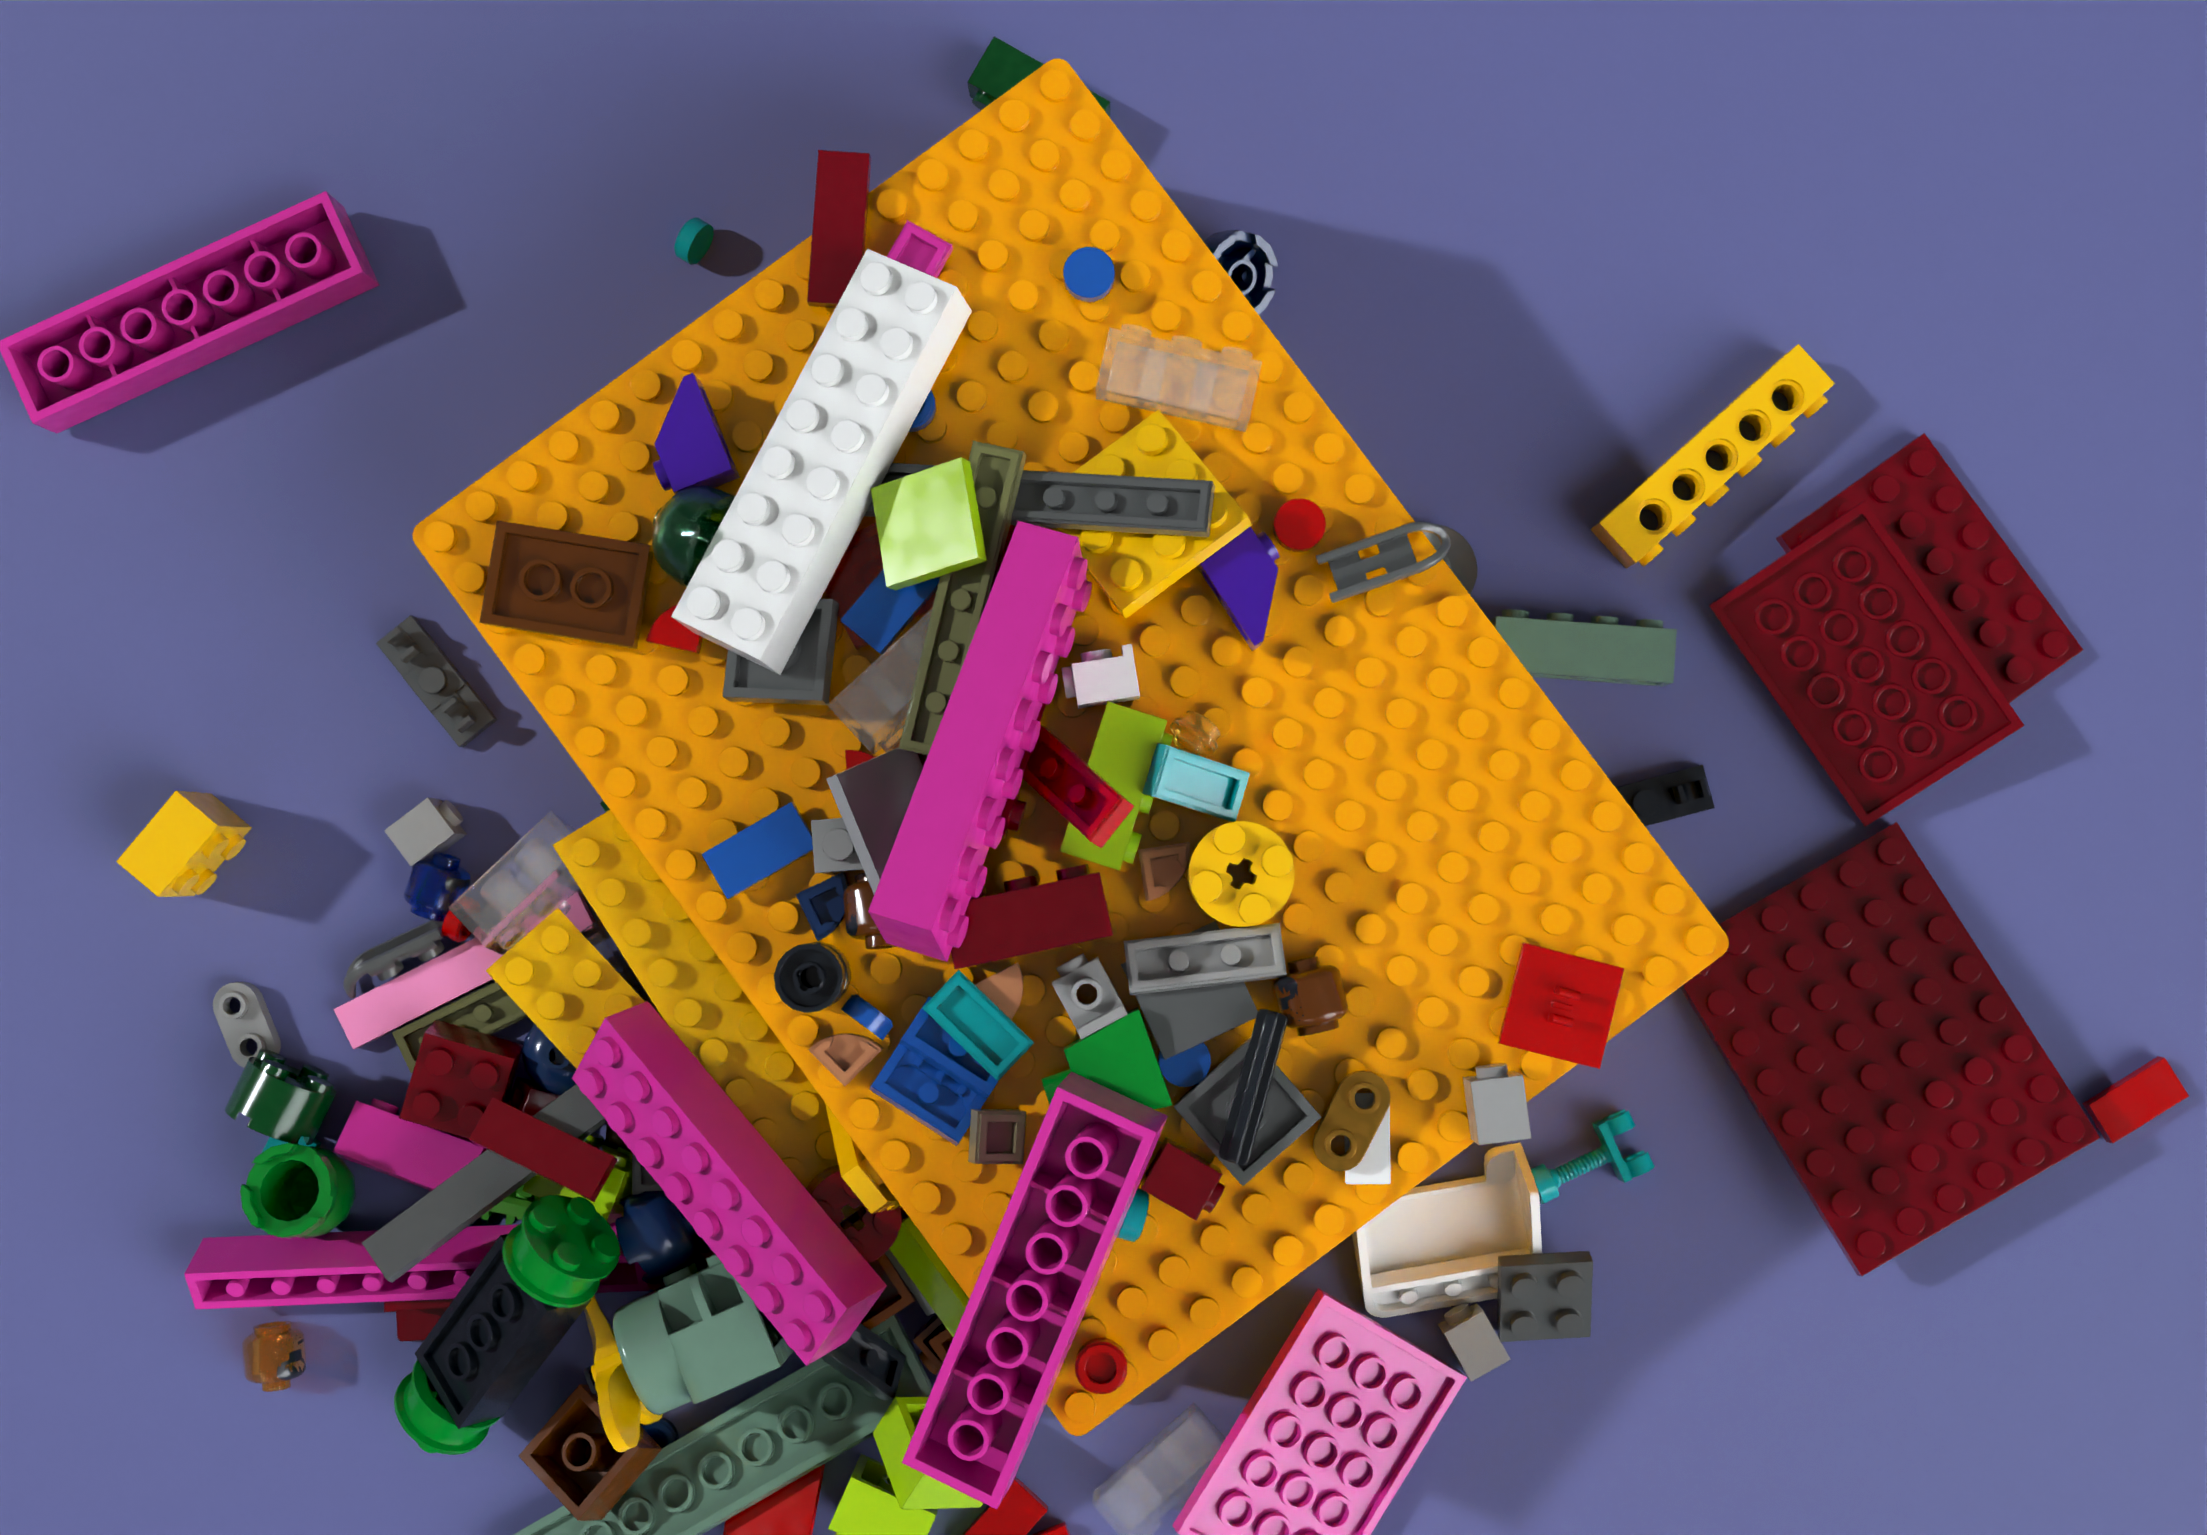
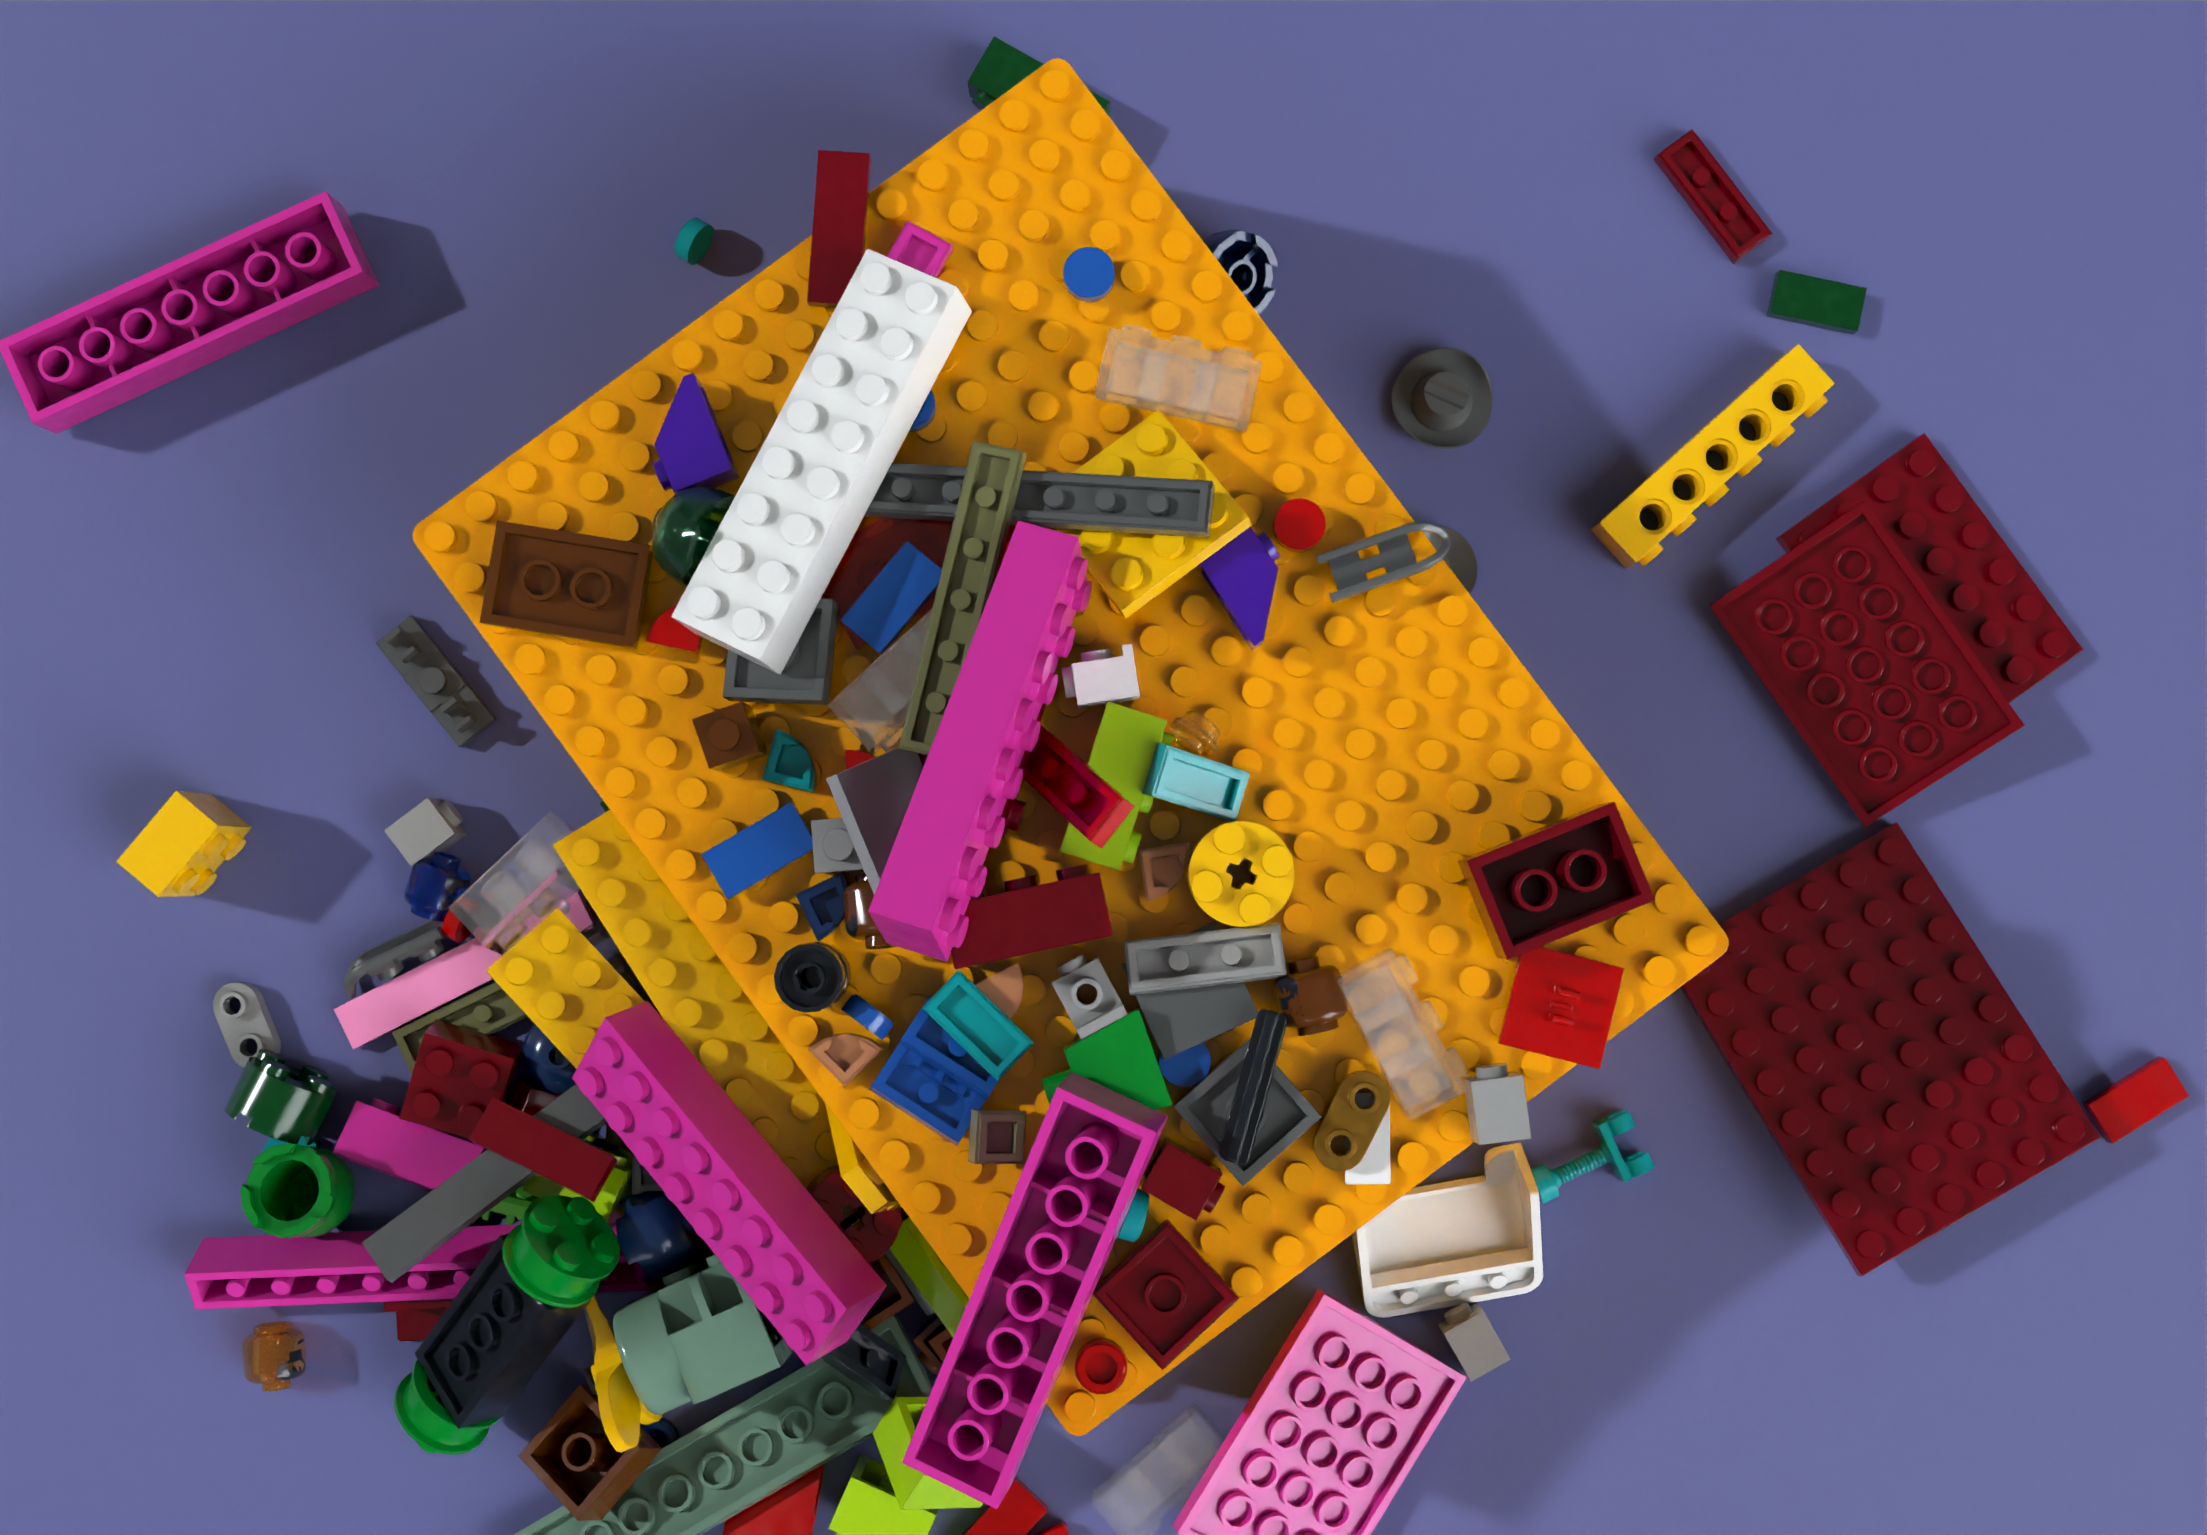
lime tile [871,457,987,591] -> none
sand green brick [1490,609,1677,687] -> none
dark grey plate [1497,1251,1593,1342] -> none
black plate [1616,765,1715,826] -> none
none -> reddish brown brick [692,702,768,772]
none -> teal tile [763,729,817,793]
none -> dark red tile [1093,1218,1239,1370]
none -> clear brick [1336,948,1468,1121]
none -> dark grey hat [1391,347,1493,449]
none -> dark red brick [1458,801,1655,960]
none -> dark red tile [1653,129,1773,264]
none -> dark green tile [1767,270,1867,335]

